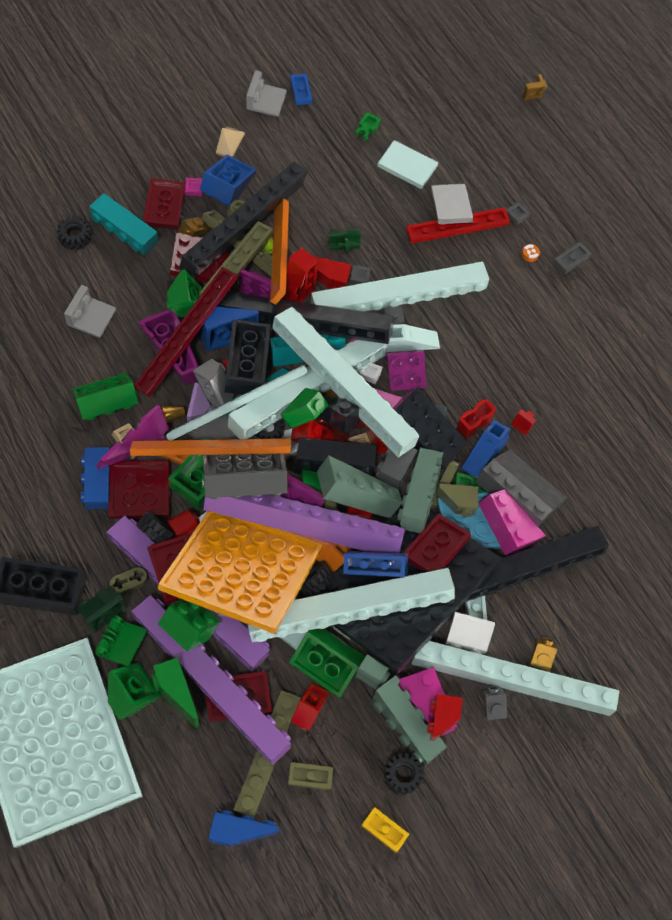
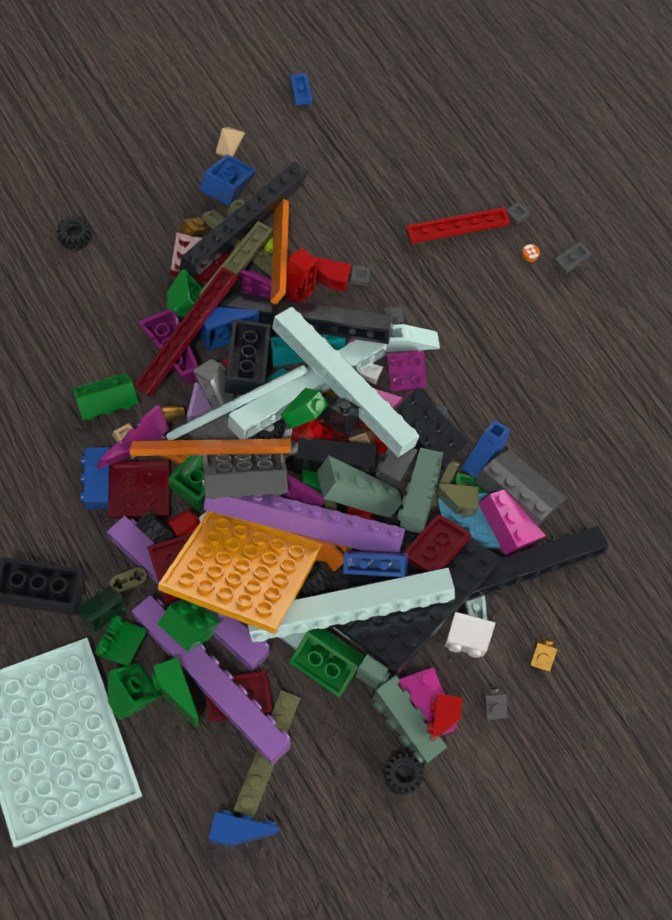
light grey bracket [64,285,116,338] -> none
teal brick [89,193,158,256] -> none
dark red plate [143,178,185,229] -> none
dark pink tile [185,178,203,196] -> none
light grey bracket [246,70,287,117] -> none
olive plate [288,762,333,790] -> none
red slope [291,683,330,731] -> none
light aqua brick [311,262,489,312] -> none
dark green hips [329,228,361,253] -> none
green plate [355,112,381,141] -> none
yellow plate [361,807,409,853] -> none
light aqua tile [377,140,438,189] -> none
light aqua brick [411,641,619,716] -> none
light grey tile [431,184,473,224] -> none
red brick [456,399,496,439] -> none
red tile [511,409,536,436] -> none
pearl gold bracket [522,74,547,100] -> none

